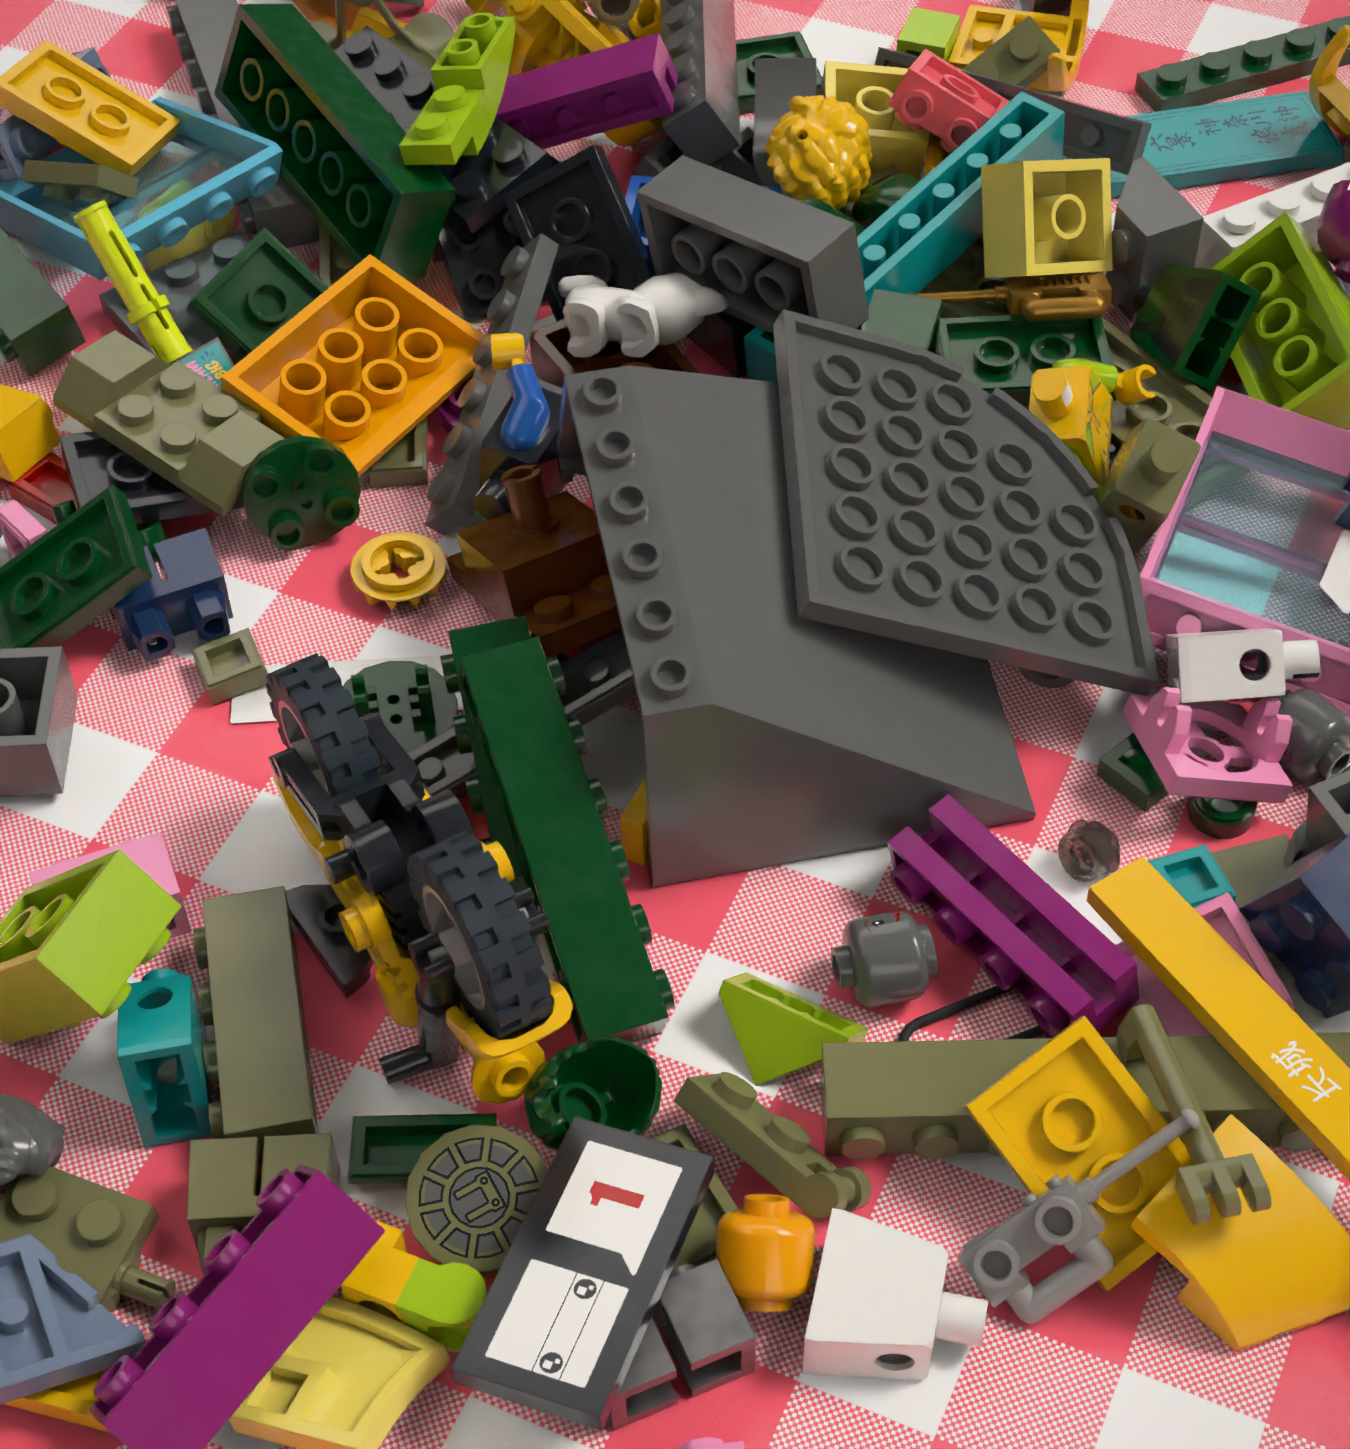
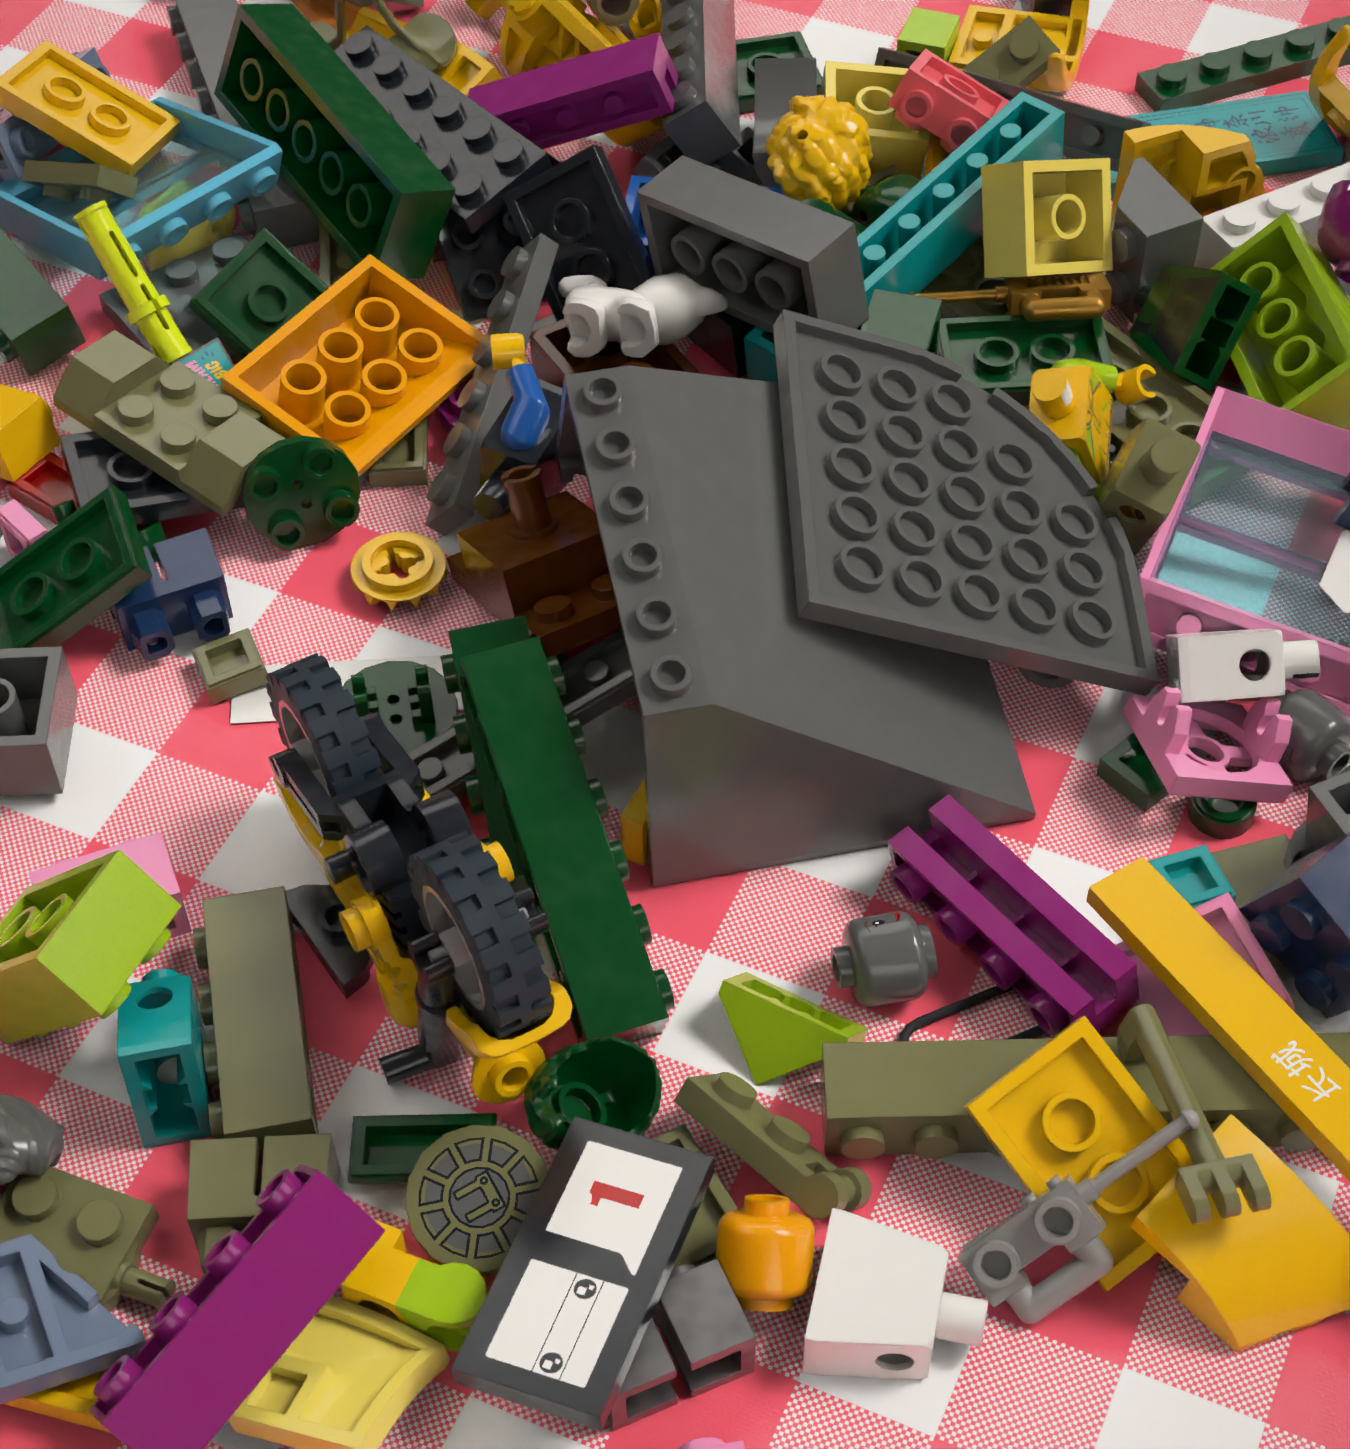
lime slope [399,12,516,165] -> none
clear smoke plate [1058,819,1120,883] -> none
none -> yellow slope [1111,125,1267,220]

